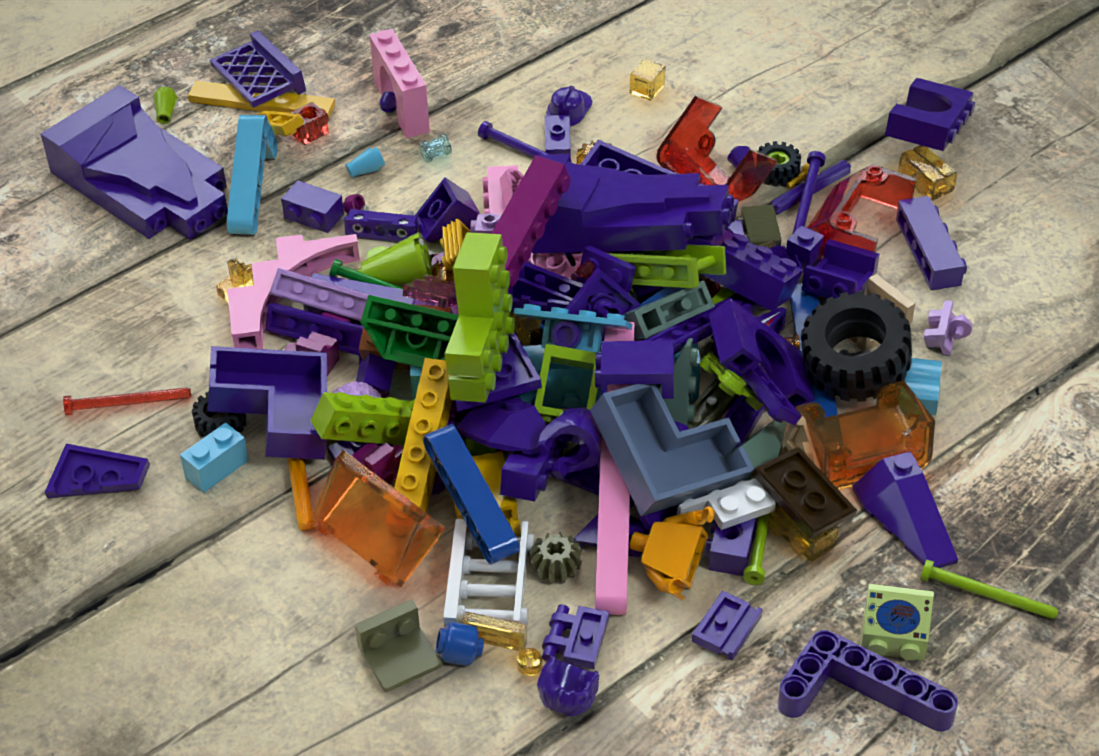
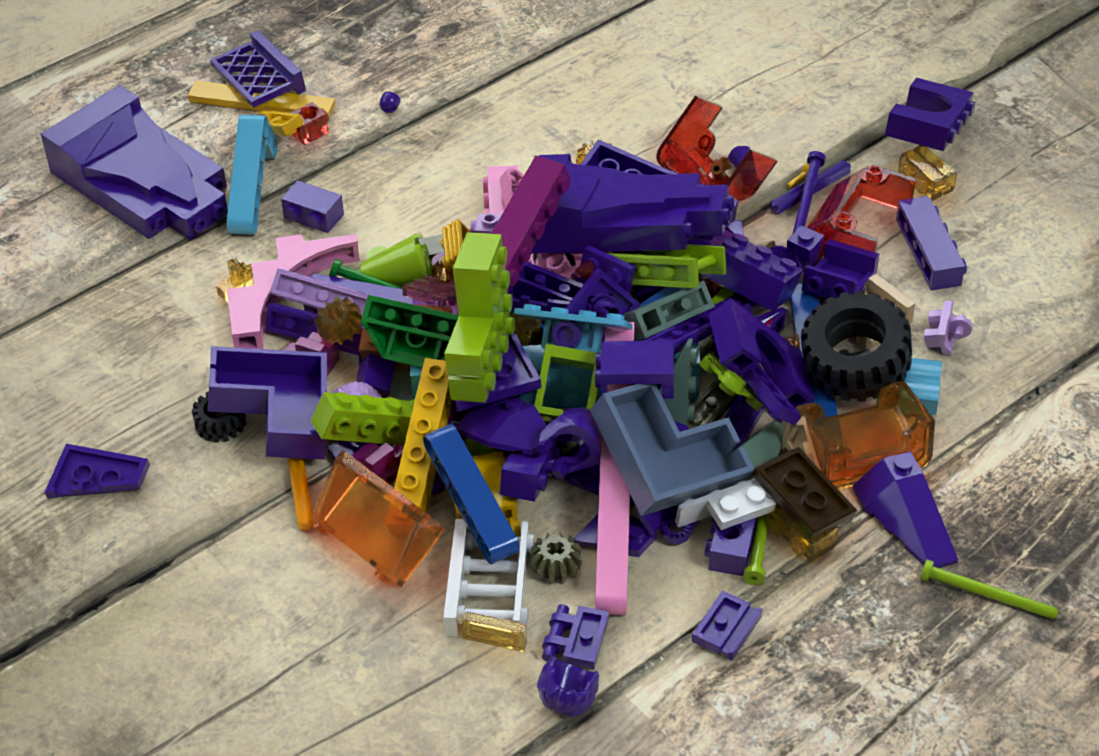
clear red bar [63,387,191,416] -> none
lime cone [153,87,178,124] -> none
medium azure brick [180,423,249,493] -> none
magenta hinge [343,194,365,214] -> none
dark purple piece [344,205,417,242] -> none
medium azure cone [345,147,385,178] -> none
olive bracket [355,599,442,692] -> none
bright pink arch [369,29,430,138] -> none
dark purple slope [414,177,480,242] -> none
clear light blue bush [419,133,452,163] -> none
blue head [436,622,484,666] -> none
dark purple bar [478,121,551,158] -> none
clear yellow hinge [517,647,543,676] -> none
plate [545,115,571,155] -> none
dark purple piece [546,85,593,126] -> none
clear yellow panel [630,59,666,101] -> none
light orange torso [630,506,715,601] -> none
olive brick [737,205,782,247] -> none
black bush [754,141,801,187] -> none
dark purple beam [778,630,958,731] -> none
yellowish green slope [861,584,934,661] -> none
none -> clear yellow gear [314,297,362,345]
none -> dark orange arm [710,156,731,180]

